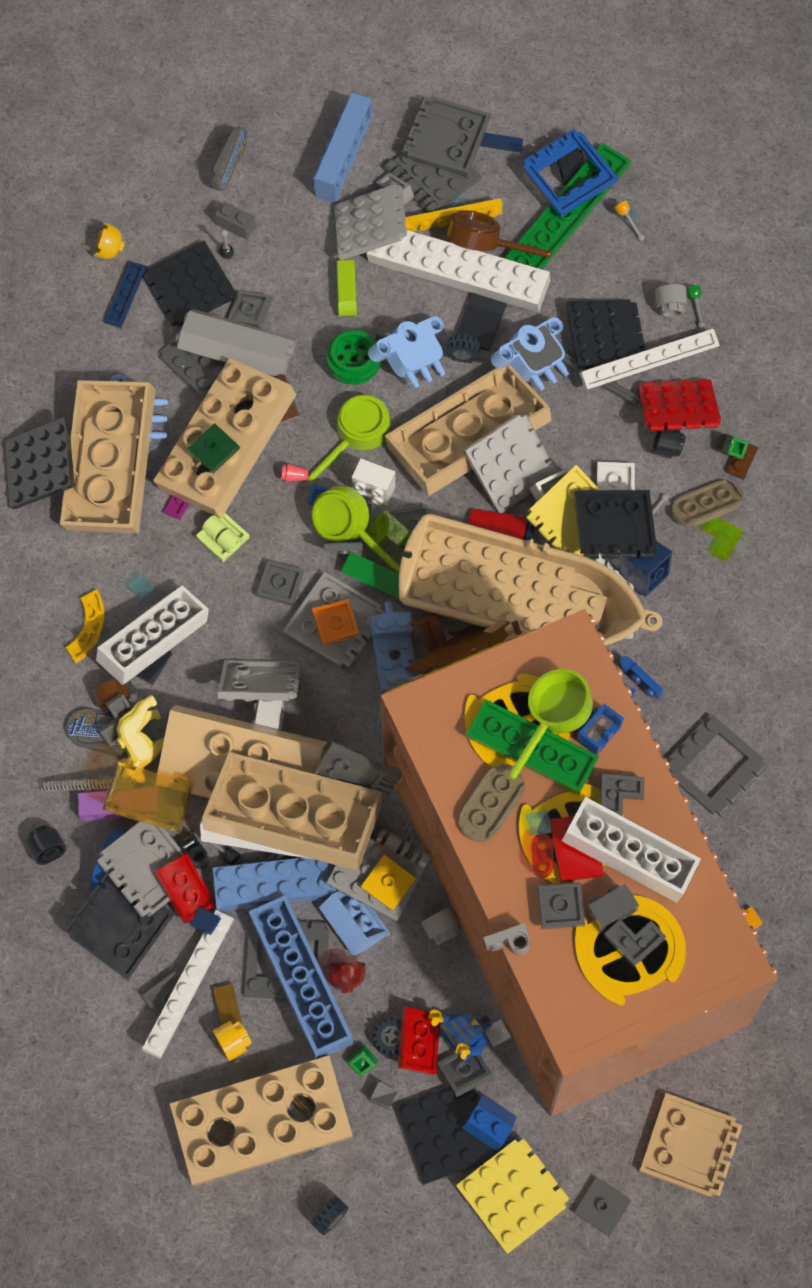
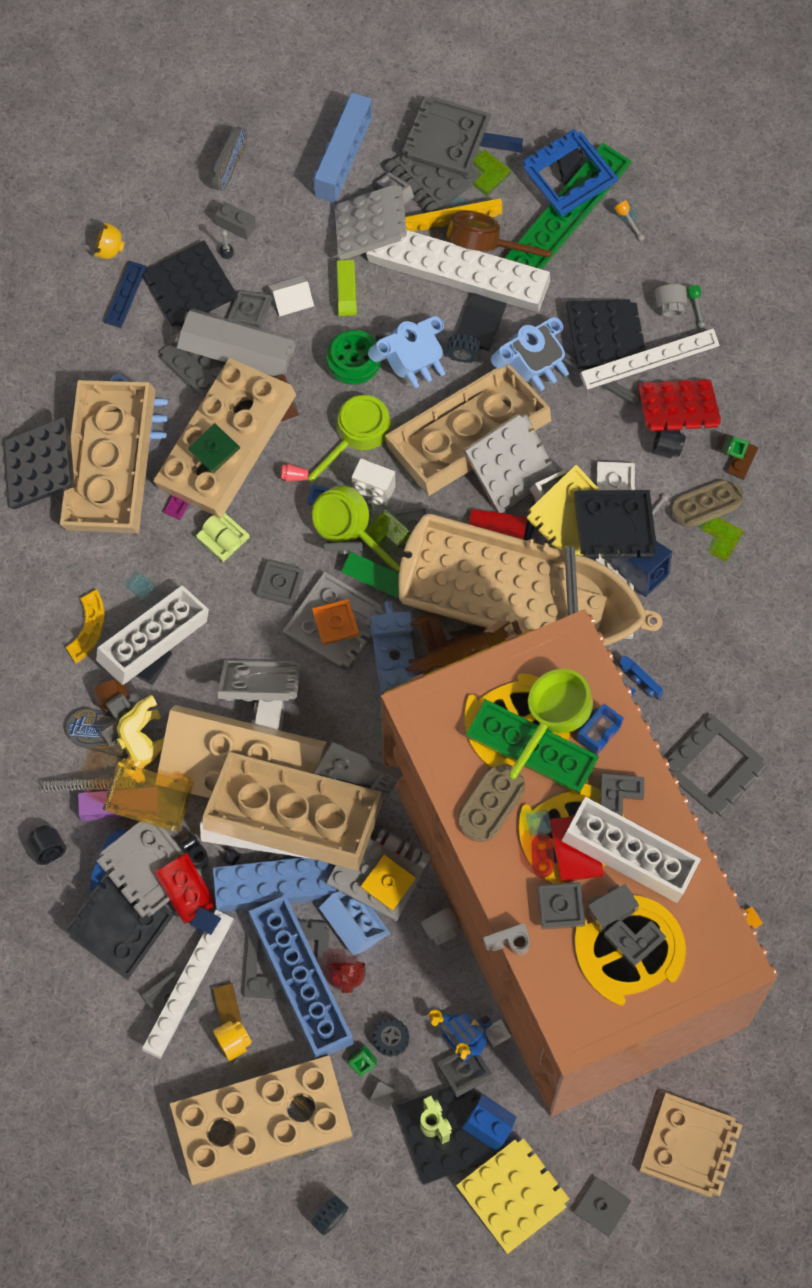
red tile [398,1007,440,1075] -> none
none -> white slope [268,275,314,317]
none -> yellowish green plate [420,1096,452,1144]
none -> clear neon green plate [473,150,511,196]
none -> dark grey axle [564,546,578,616]

